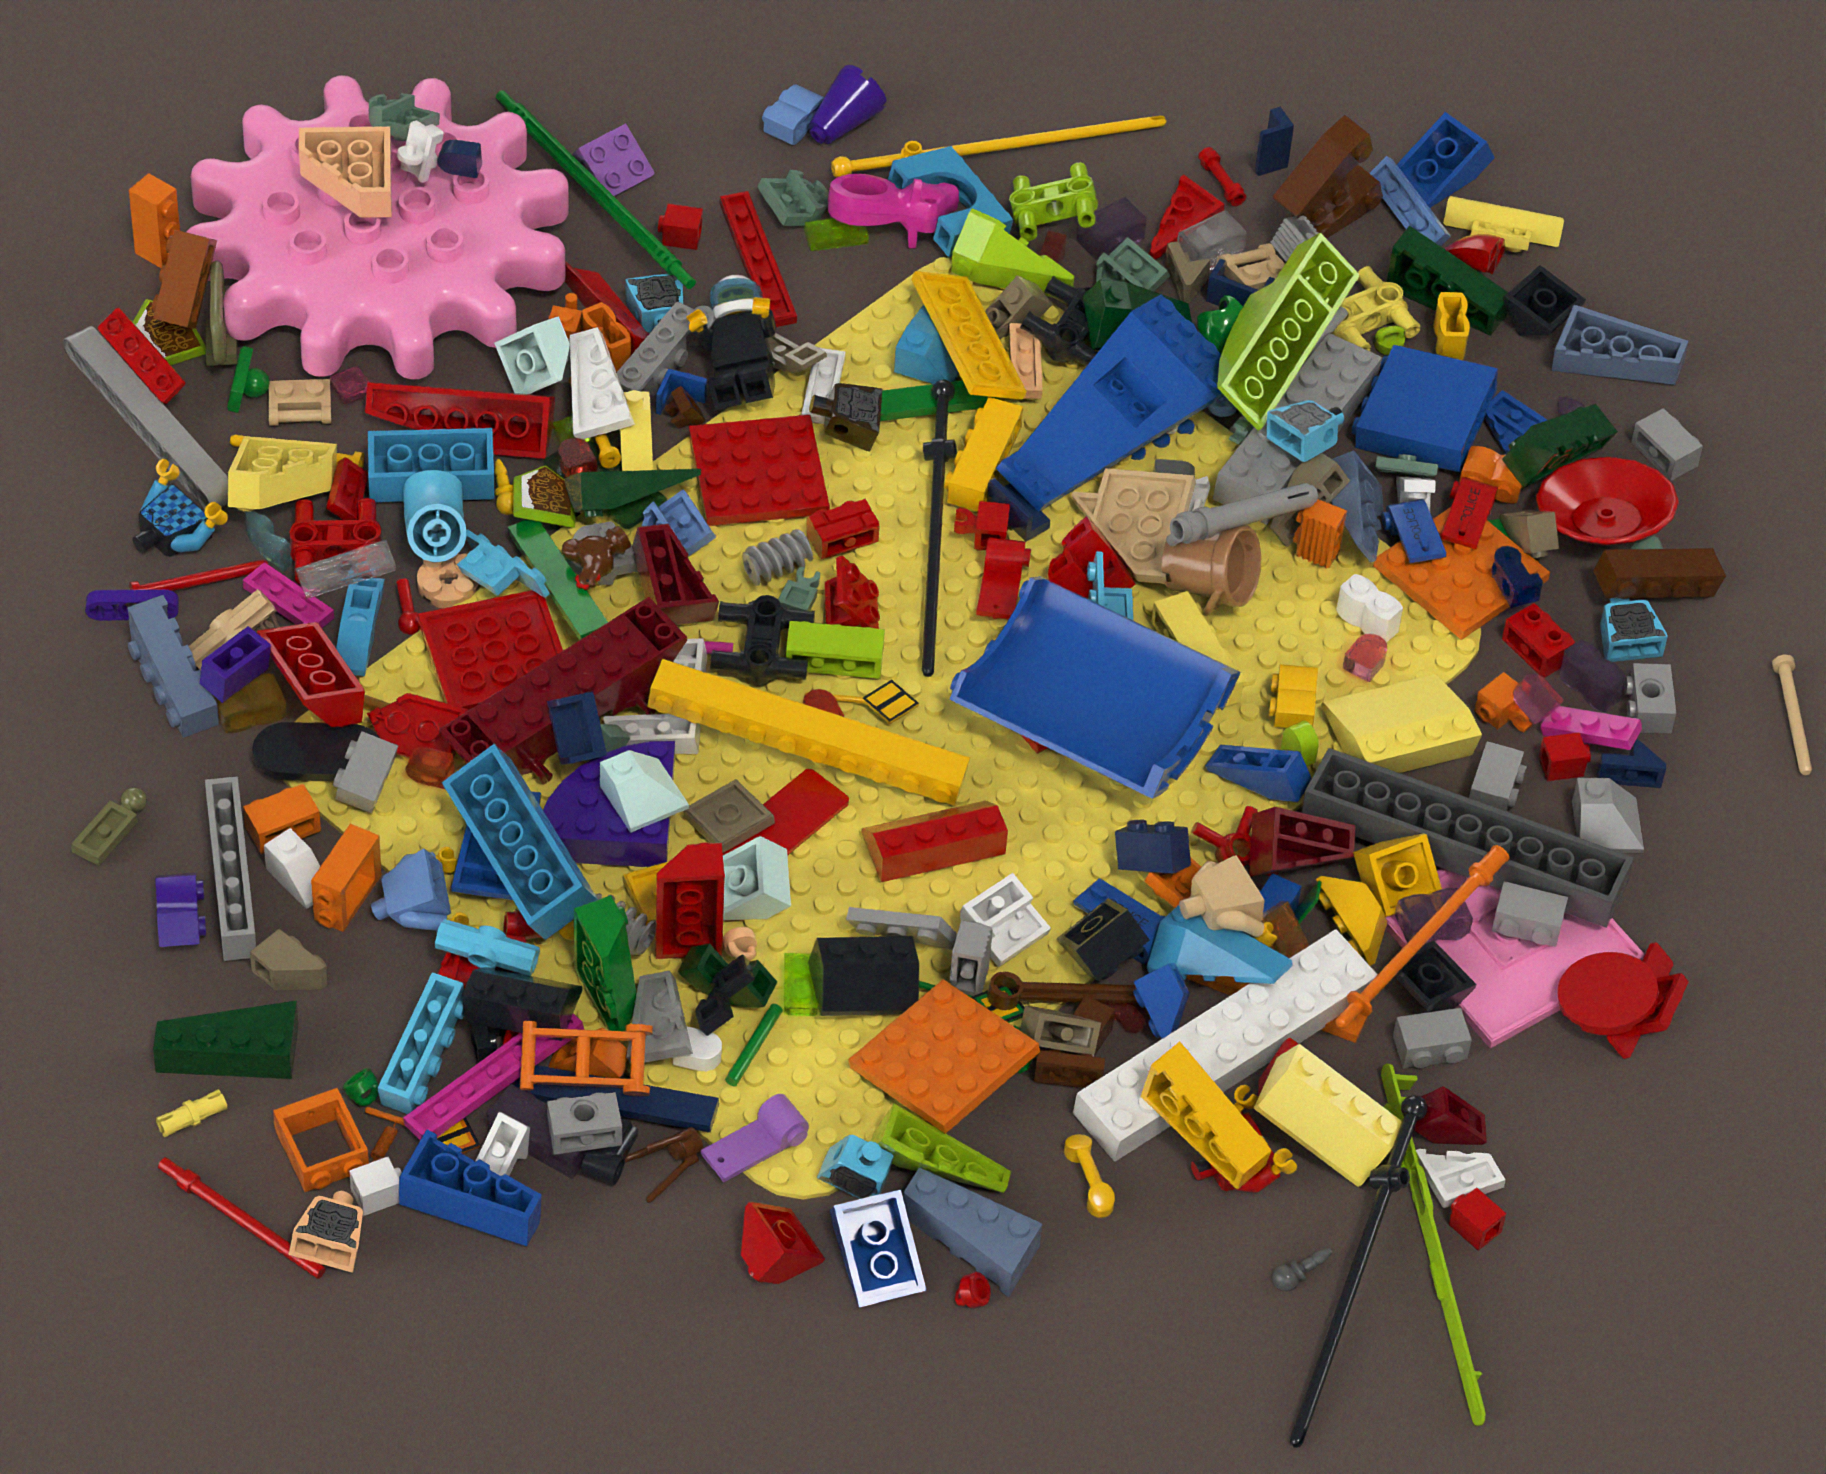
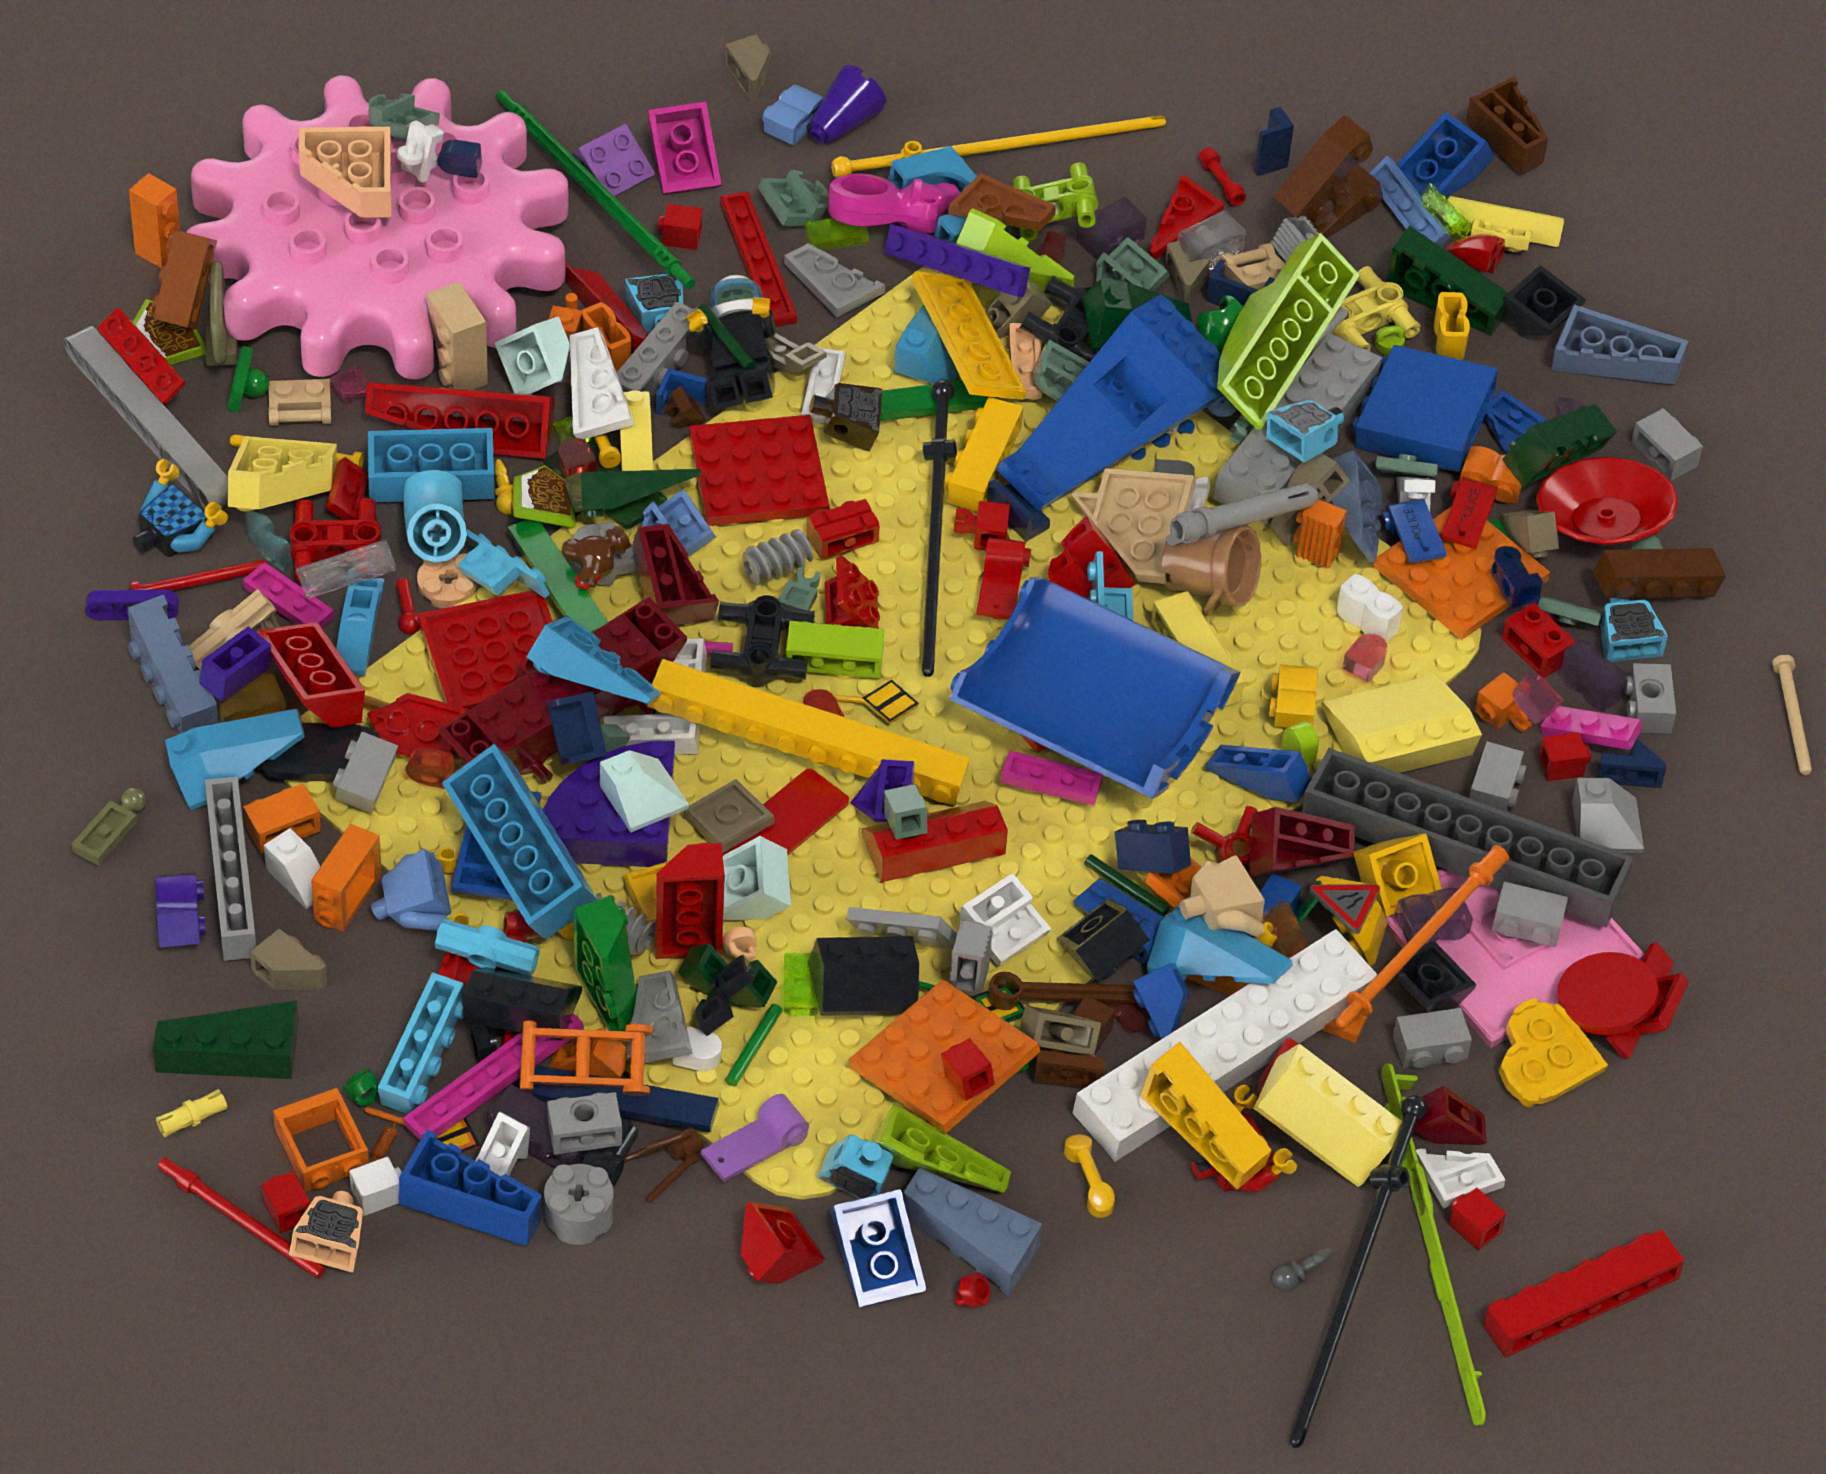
none -> dark azure wedge [165,709,305,810]
none -> red brick [261,1171,310,1234]
none -> tan wedge [426,282,488,390]
none -> dark azure wedge [526,616,661,704]
none -> light grey brick [544,1164,614,1245]
none -> dark pink slope [647,101,722,195]
none -> dark green bar [697,304,756,370]
none -> dark tan slope [725,34,771,102]
none -> light grey wing [784,243,886,317]
none -> dark purple slope [850,759,915,822]
none -> dark purple plate [884,224,1031,297]
none -> sand green brick [884,784,928,840]
none -> red brick [941,1038,995,1101]
none -> dark orange wing [948,173,1056,231]
none -> dark pink plate [1001,751,1103,806]
none -> sand green slope [1033,340,1090,401]
none -> dark green bar [1084,854,1170,916]
none -> piece [1309,884,1380,934]
none -> clear neon green plate [1422,183,1472,238]
none -> reddish brown wedge [1466,76,1548,174]
none -> red brick [1483,1229,1685,1358]
none -> yellow plate [1498,998,1608,1107]
none -> sand green plate [1538,596,1602,626]

